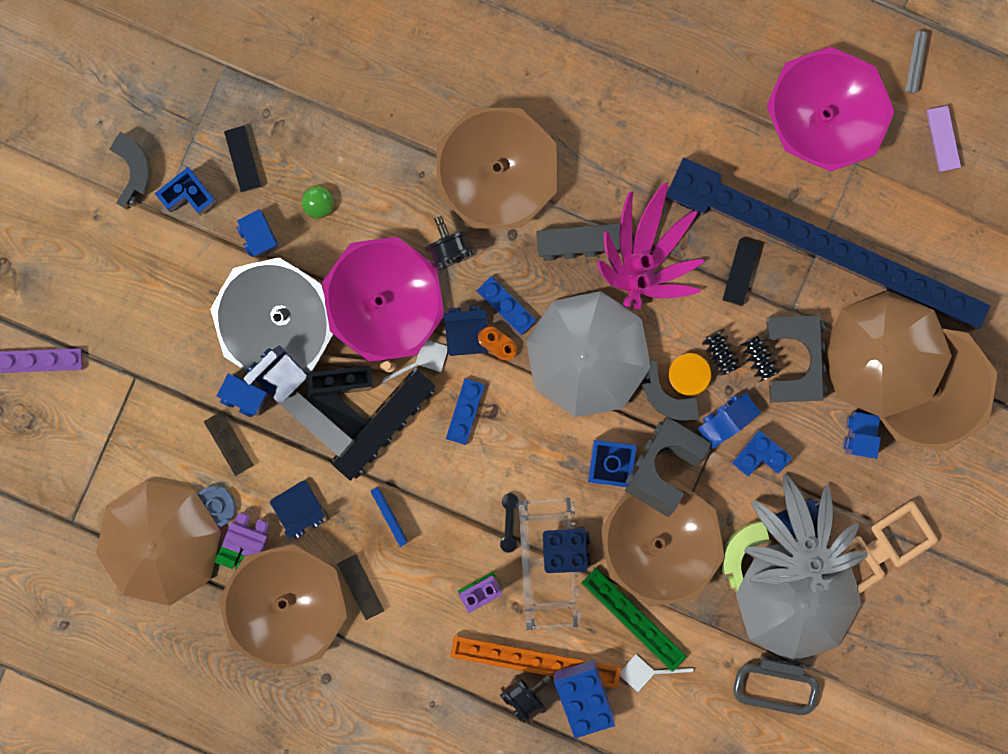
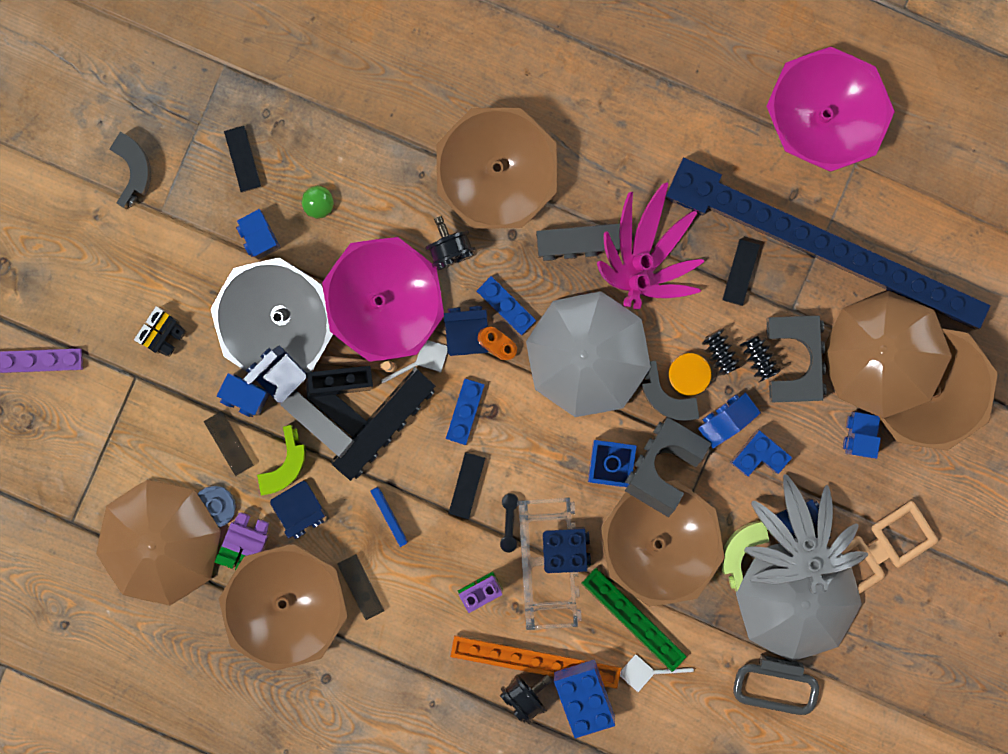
blue brick [155,167,218,216] -> none
light grey axle [905,31,928,94] -> none
lavender tile [926,106,961,172] -> none
none -> black hips [134,306,187,357]
none -> lime arch [257,425,306,496]
none -> black tile [448,452,485,519]

